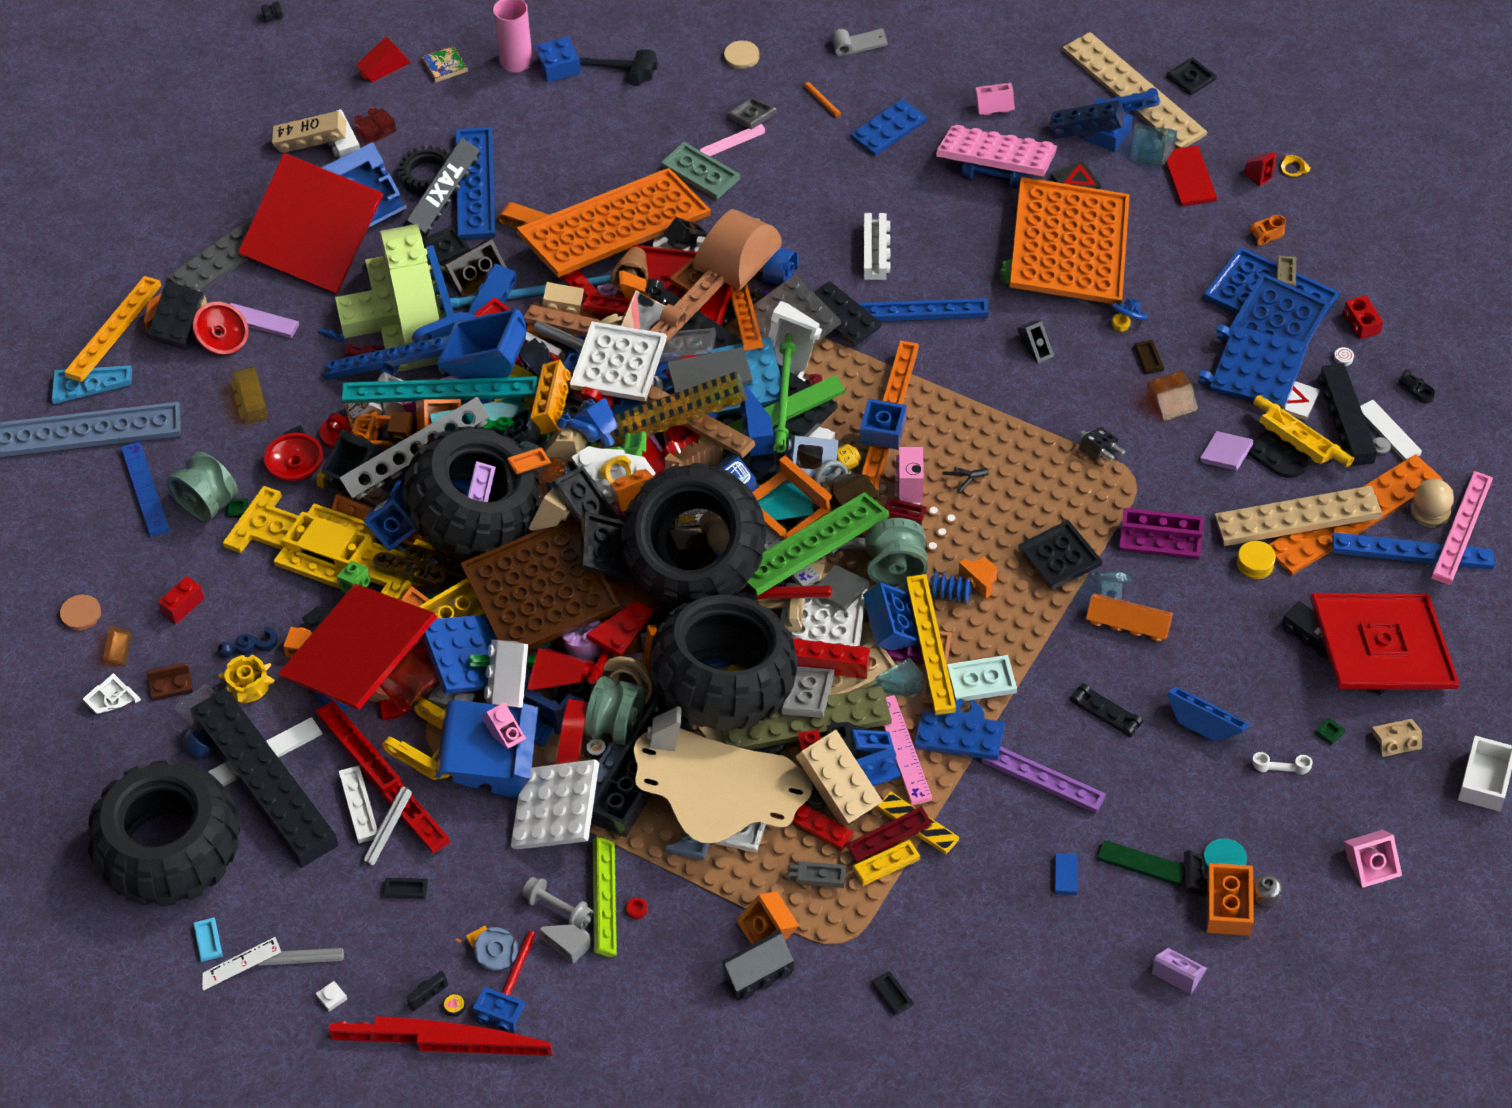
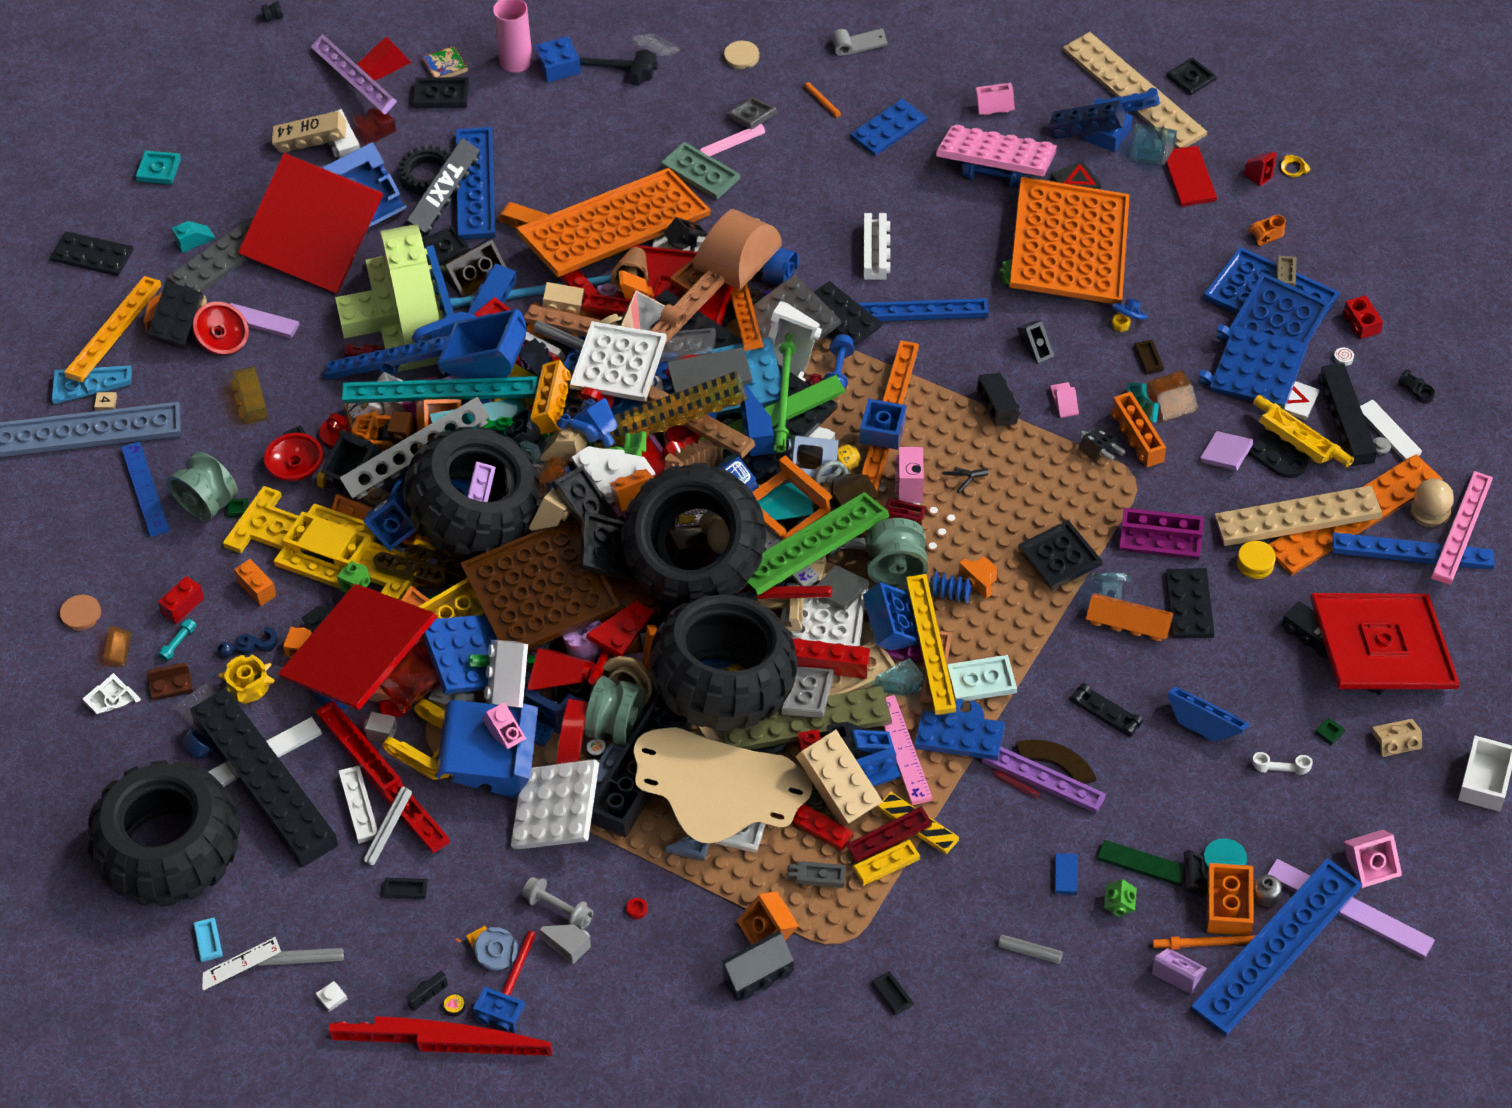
blue hand [319,328,344,342] -> none
orange tile [507,448,551,475] -> none
lime tile [593,836,617,957] -> none
yellow piece [599,455,632,483] -> none
black connector [645,278,667,305] -> none
light grey slope [646,707,681,751] -> none
none -> black plate [50,231,134,276]
none -> tan tile [94,392,117,411]
none -> teal plate [136,150,181,185]
none -> teal bar [158,618,197,661]
none -> teal slope [171,221,216,253]
none -> orange brick [234,559,277,607]
none -> lavender plate [311,34,397,114]
none -> light grey brick [364,712,397,742]
none -> black plate [413,77,469,108]
none -> clear tile [632,34,680,56]
none -> blue piece [823,334,855,389]
none -> black brick [976,373,1021,426]
none -> red piece [991,770,1044,800]
none -> light grey axle [998,935,1063,964]
none -> dark brown tile [1016,740,1096,784]
none -> bright pink slope [1050,382,1079,418]
none -> bright green brick [1104,879,1137,916]
none -> orange brick [1111,391,1166,468]
none -> teal tile [1127,383,1159,423]
none -> orange bar [1152,935,1256,950]
none -> black plate [1166,568,1214,638]
none -> blue plate [1191,858,1362,1037]
none -> lavender tile [1268,859,1435,959]

